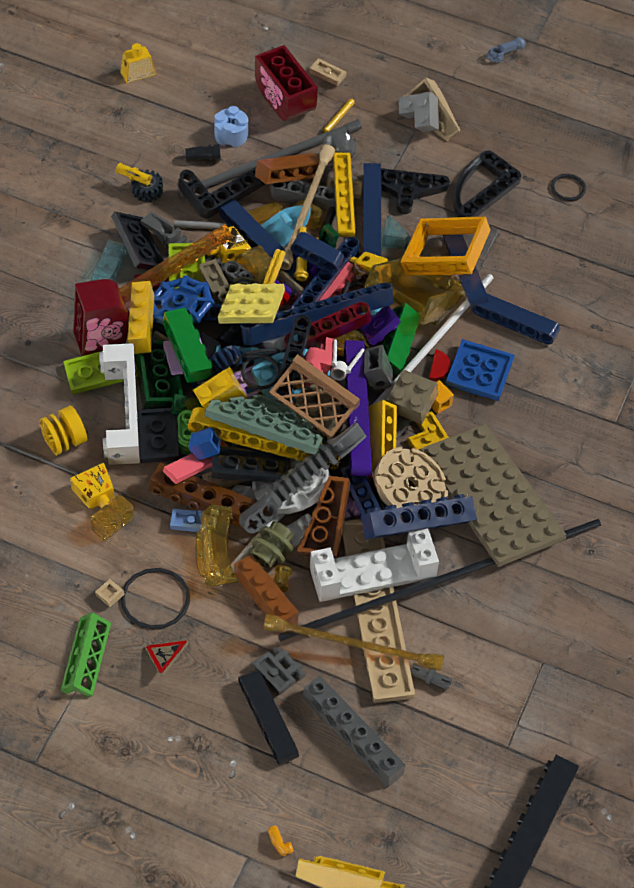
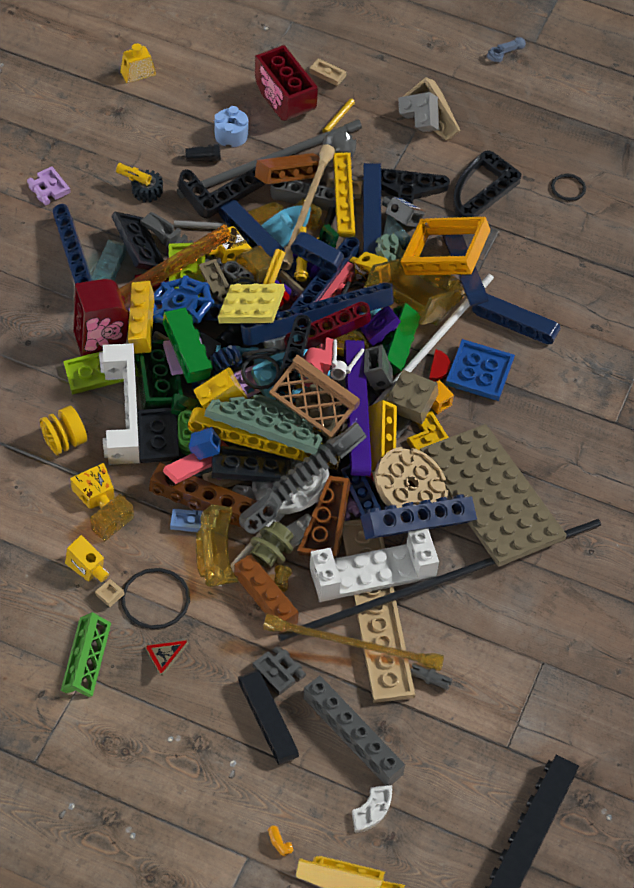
none -> lavender plate [27,167,70,205]
none -> dark blue beam [53,204,93,284]
none -> yellow torso [65,535,110,583]
none -> white tile [352,785,392,833]
none -> sand green plate [375,234,405,270]
none -> dark grey torso [382,196,426,227]

